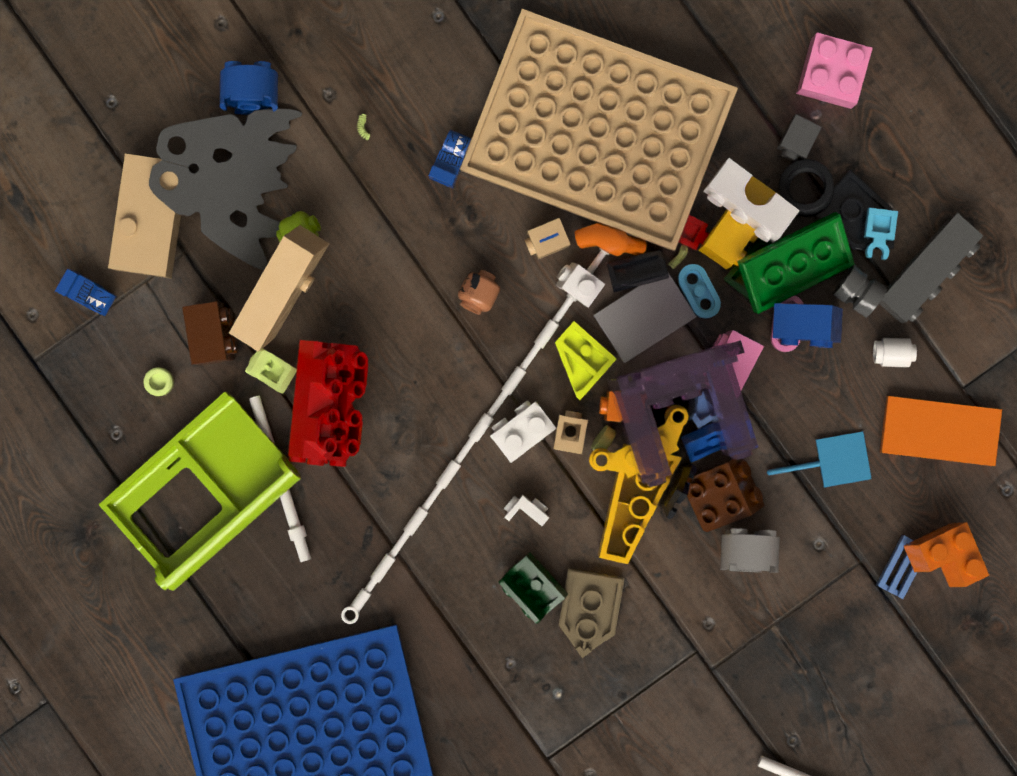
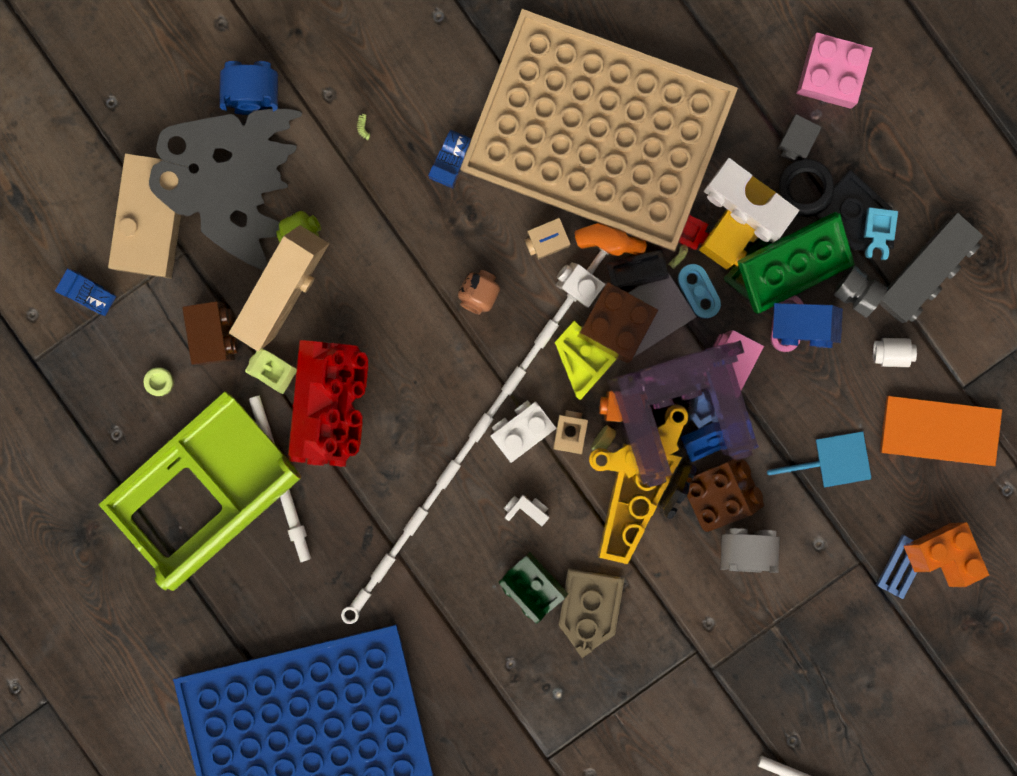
none -> reddish brown brick [577,282,658,364]

